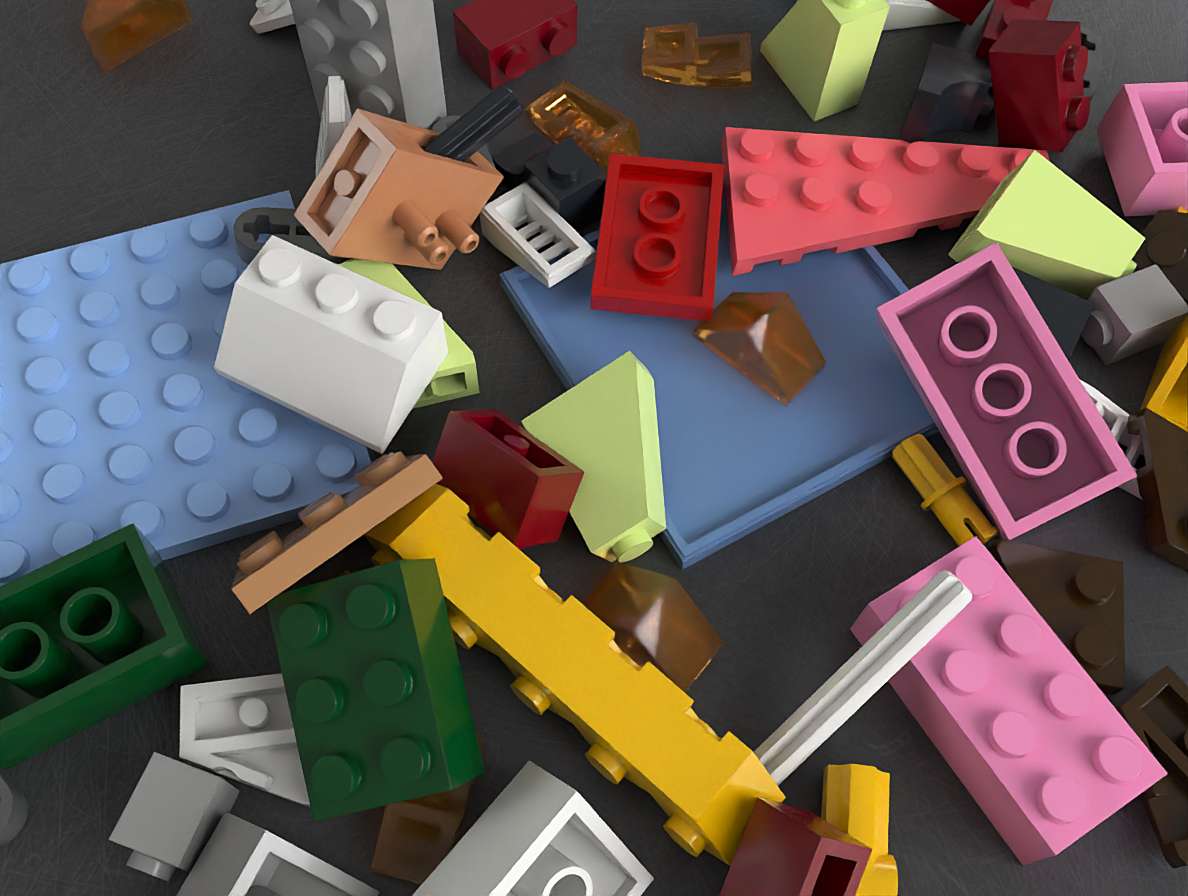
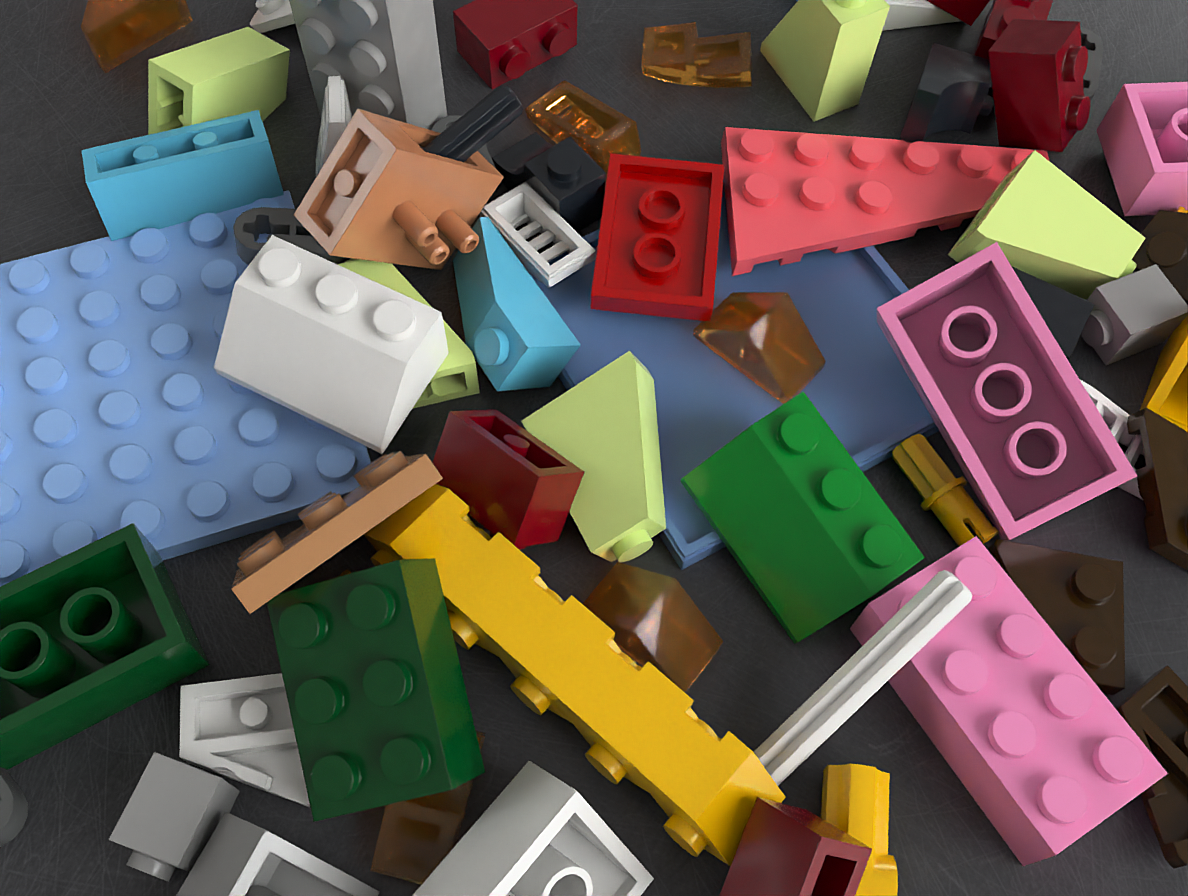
none -> medium azure brick [82,110,284,241]
none -> yellowish green slope [148,27,290,135]
none -> medium azure slope [453,217,581,391]
none -> green slope [680,391,925,644]

